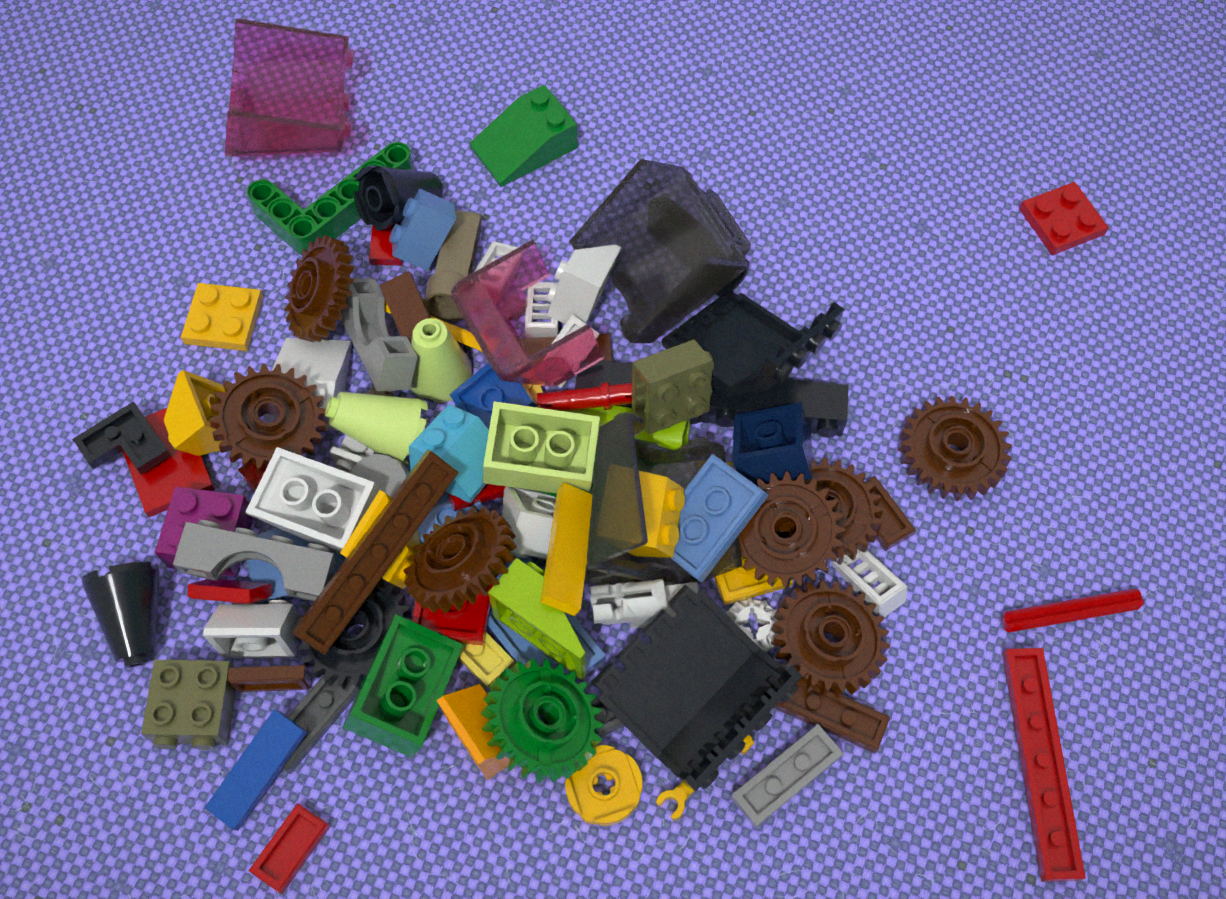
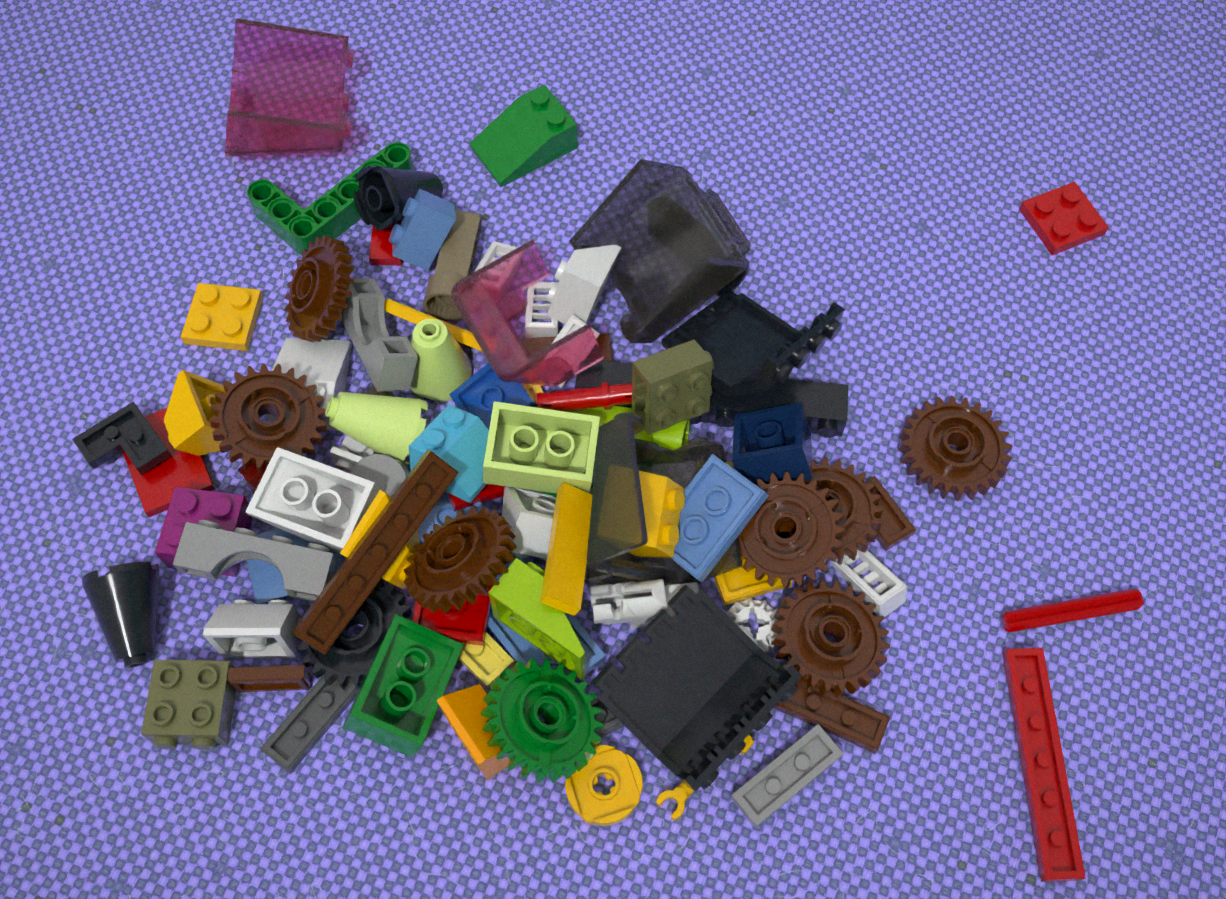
red tile [188,579,271,604] -> none
blue tile [204,709,308,831] -> none
red tile [248,803,331,895] -> none
reddish brown tile [379,271,431,343] -> none

